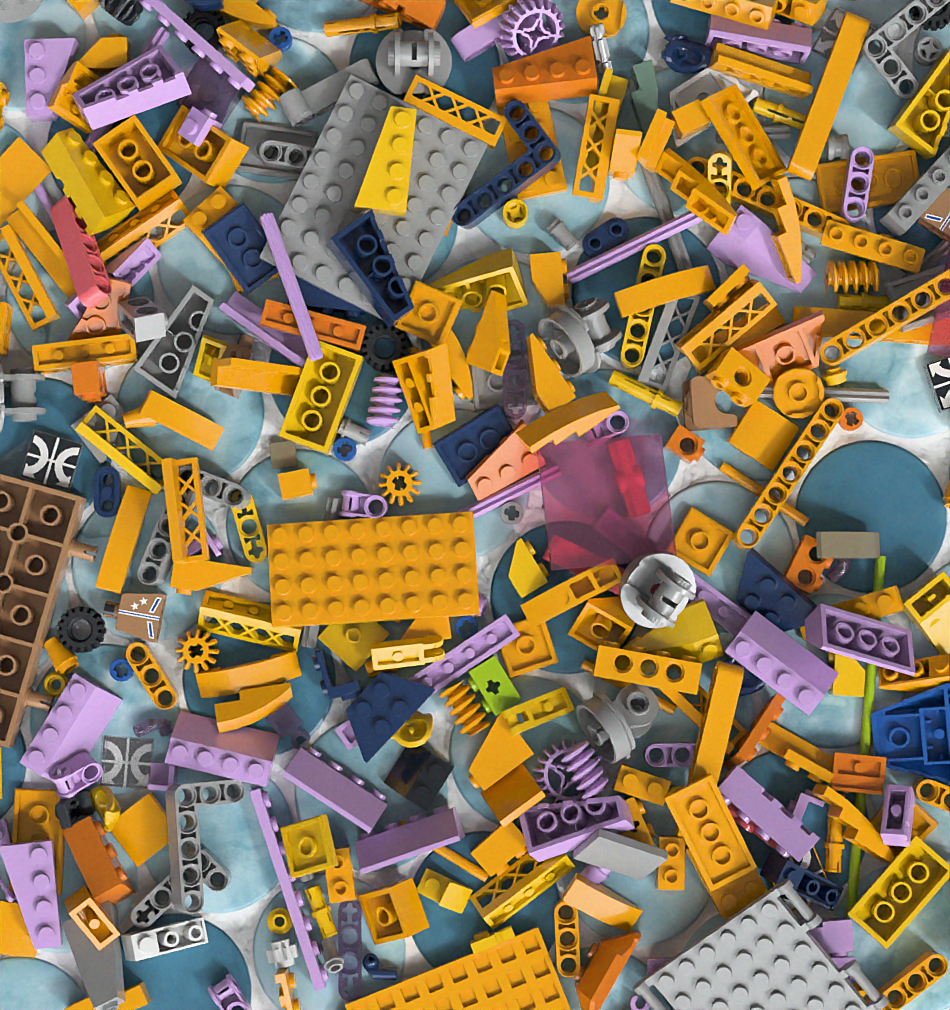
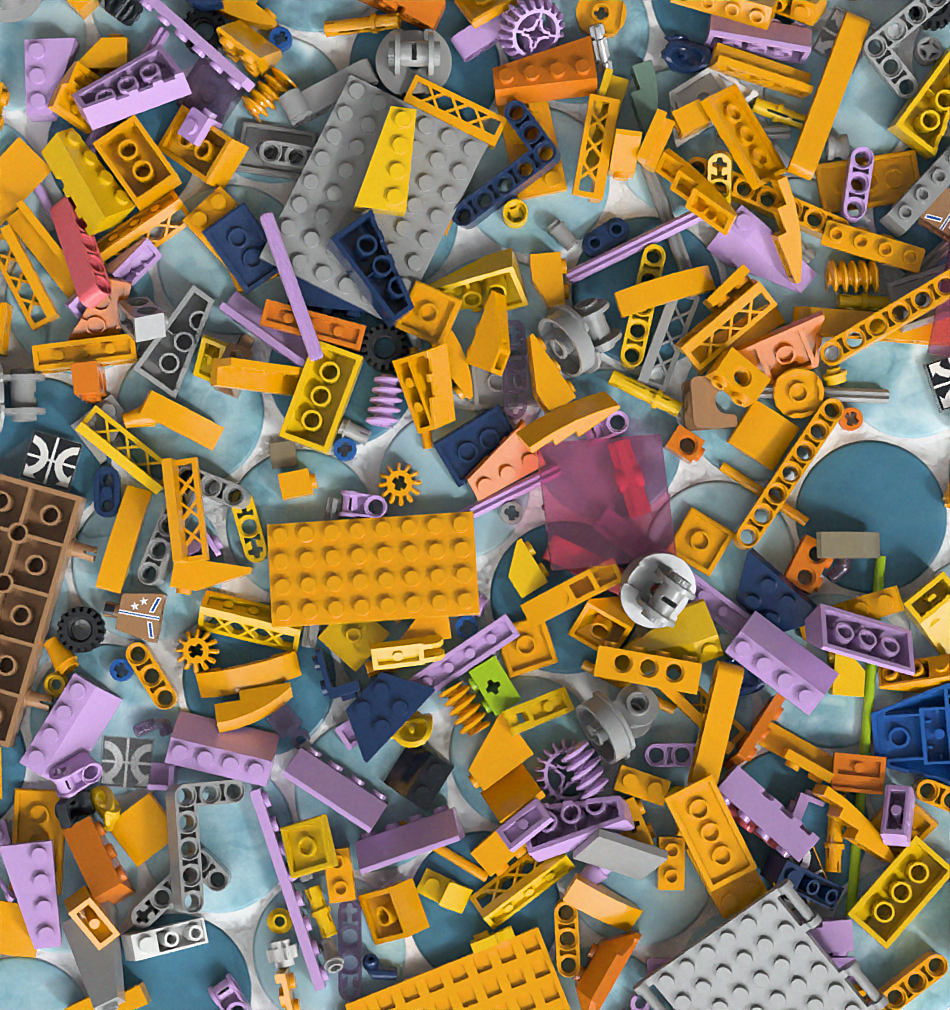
none -> lavender plate [496,798,554,853]

